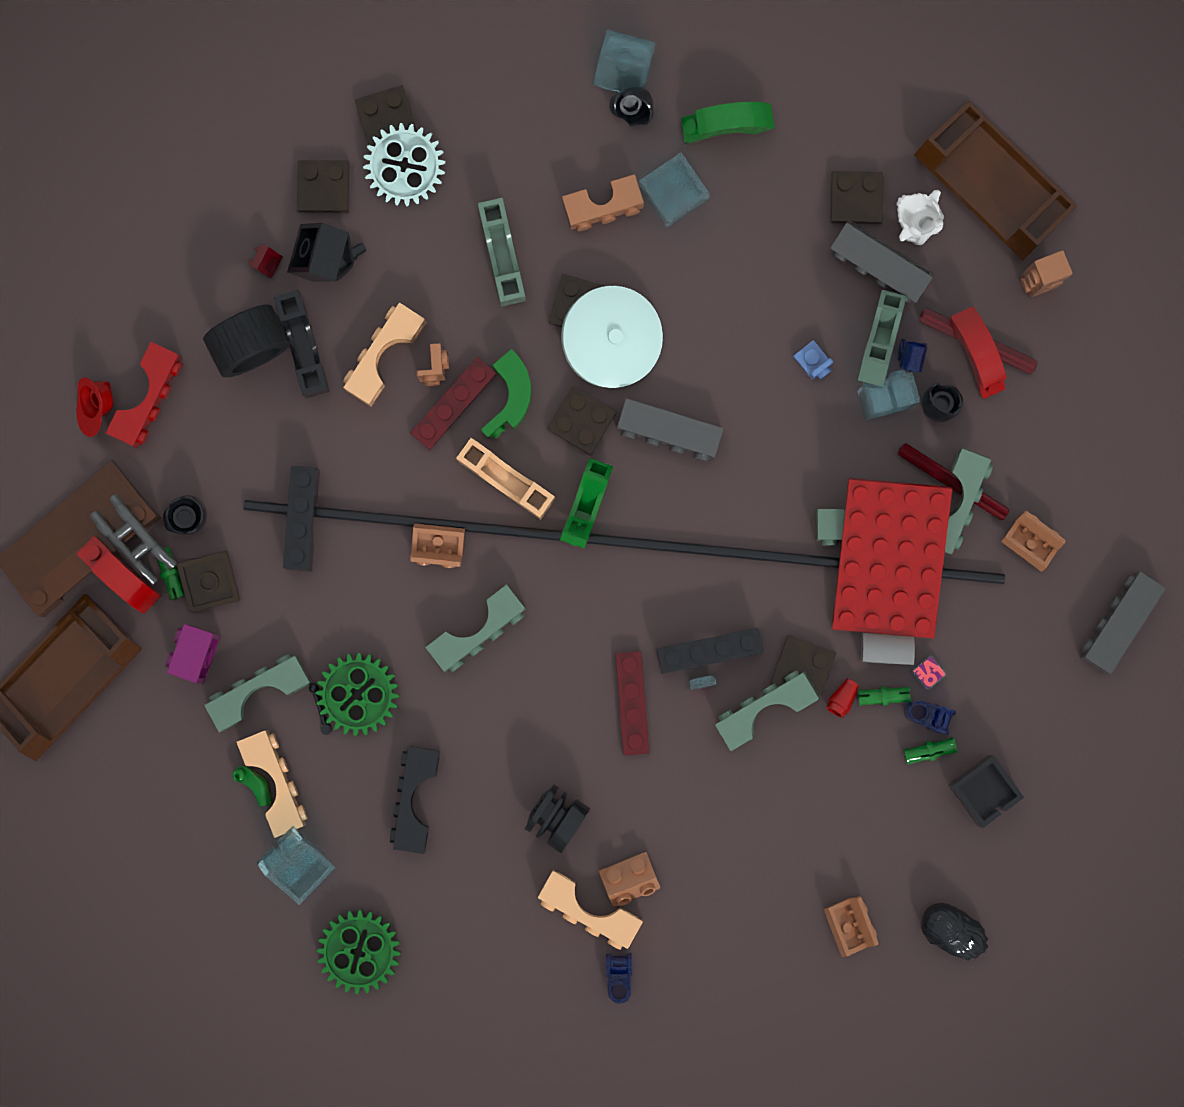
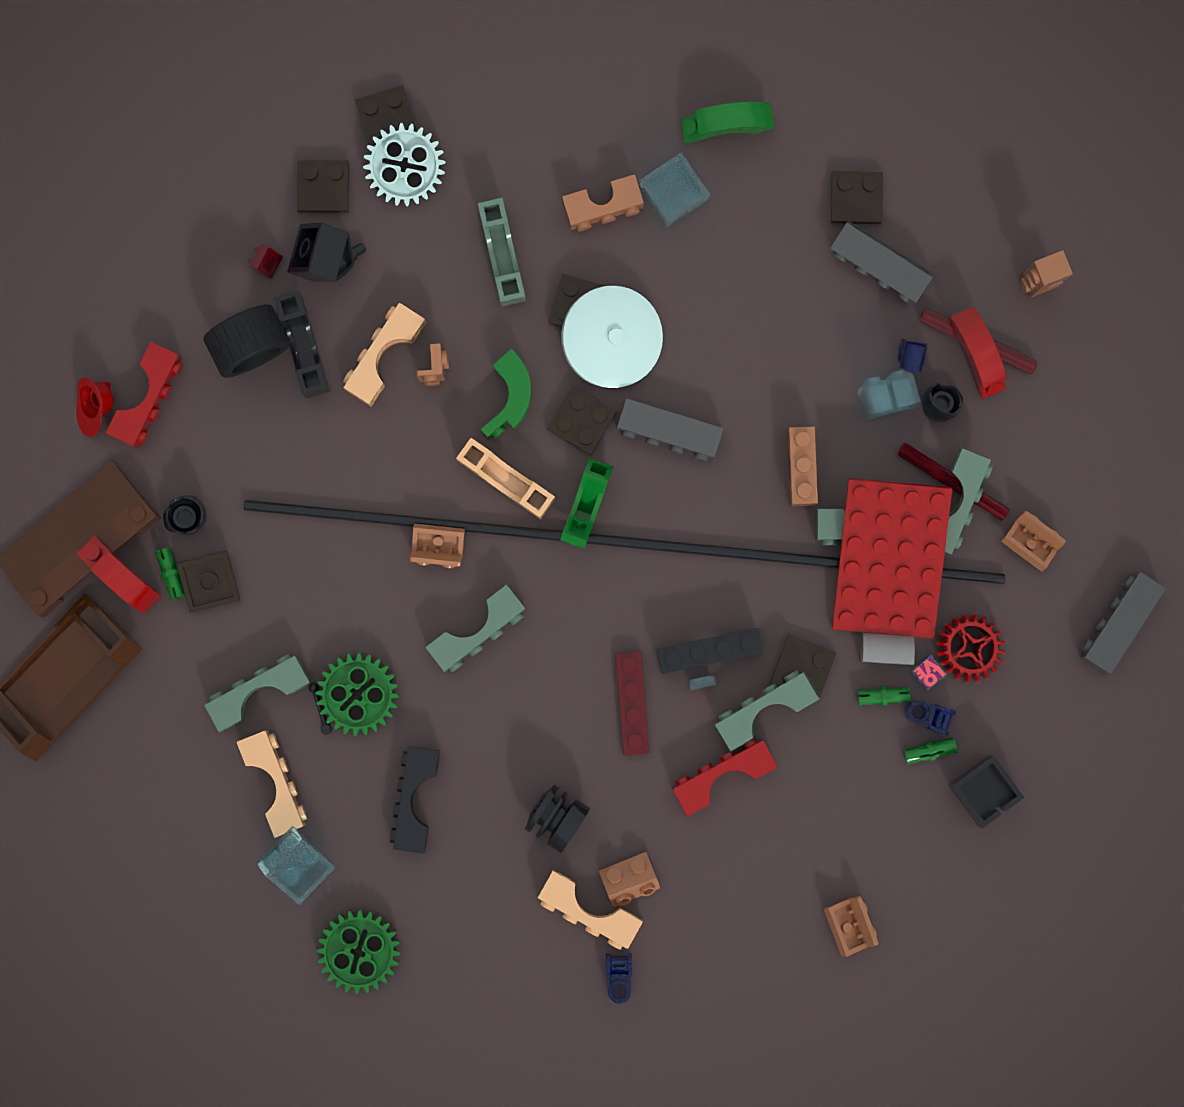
dark grey piece [90,494,177,585] -> none
magenta brick [165,624,221,684] -> none
green arm [232,765,272,807] -> none
black arch [283,466,320,572] -> none
dark red plate [410,357,497,450] -> none
clear light blue slope [593,30,656,92] -> none
black hair [609,87,654,126] -> none
medium blue bracket [793,340,834,380] -> none
red cone [826,678,859,718] -> none
sand green arch [858,290,907,387] -> none
white hair [897,190,944,245] -> none
reddish brown slope [914,101,1077,261] -> none
black hair [921,903,988,961] -> none
none -> red arch [672,738,778,817]
none -> nougat arch [787,427,818,507]
none -> red gear [936,614,1006,682]

